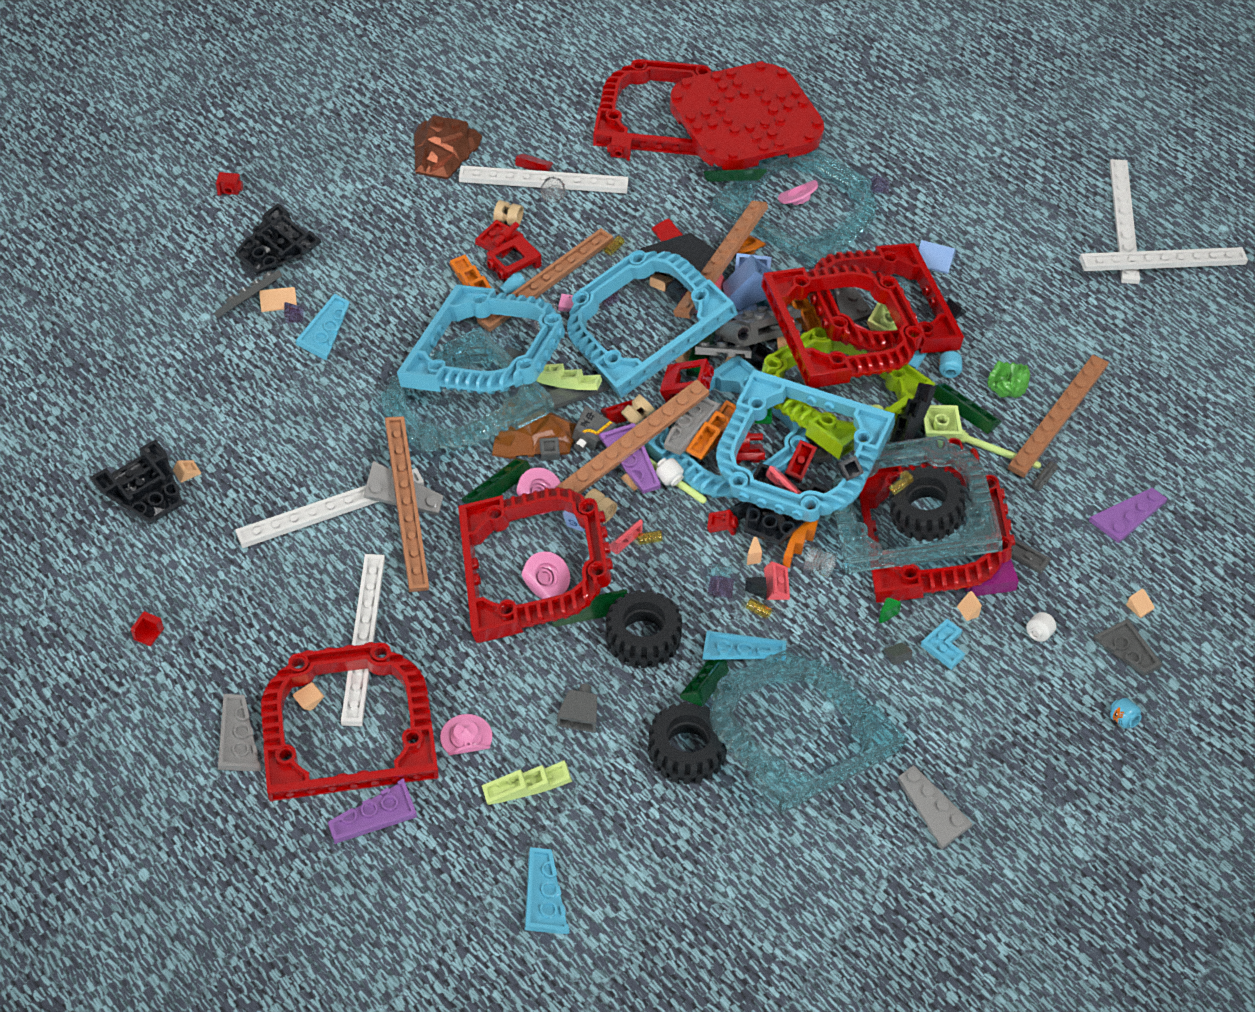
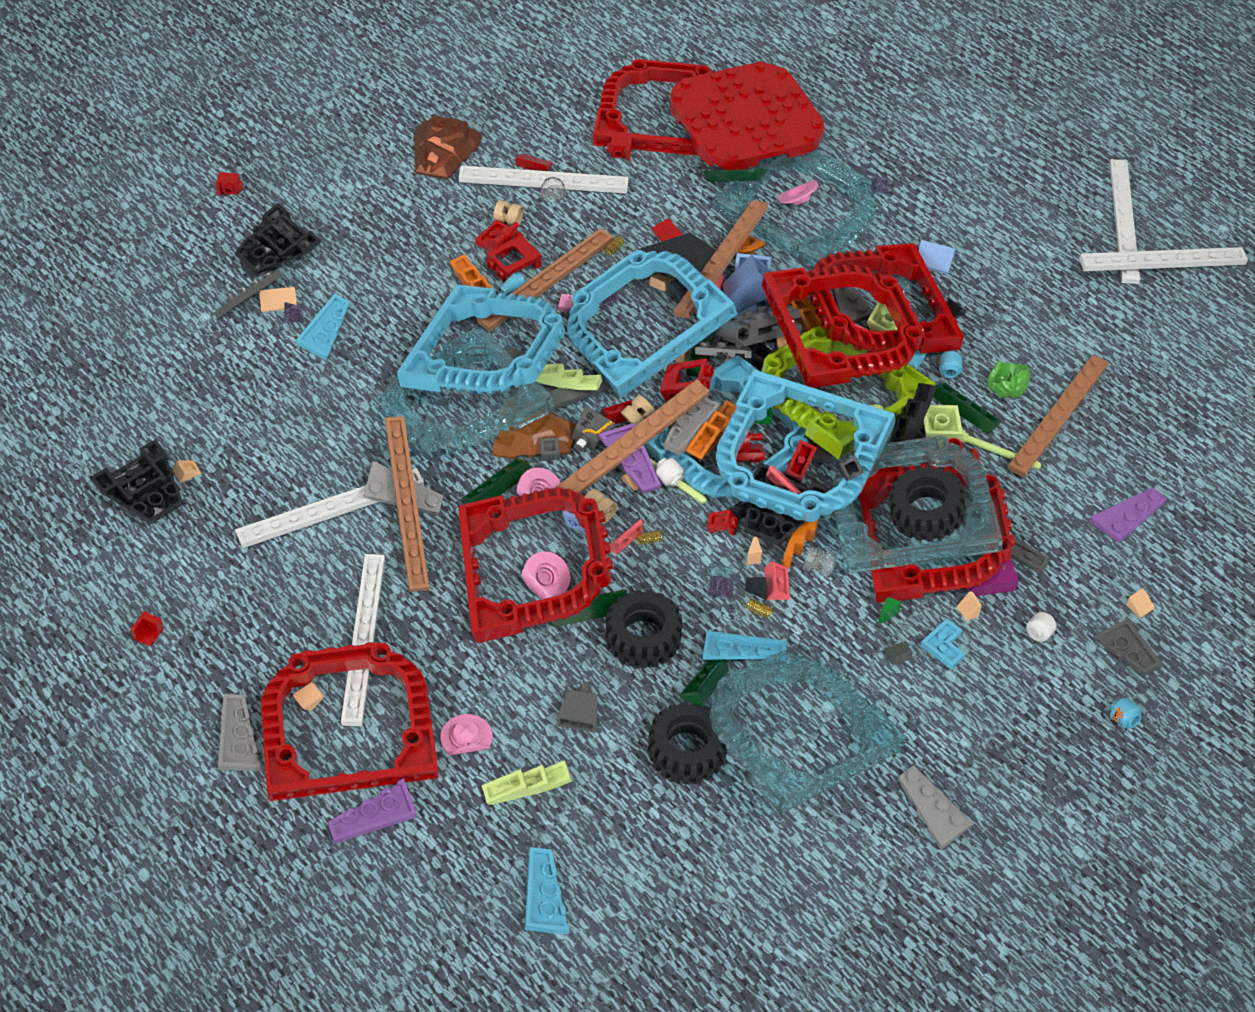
clear yellow arm [889,471,913,495] -> none
dark grey axle [1032,461,1058,491] -> none

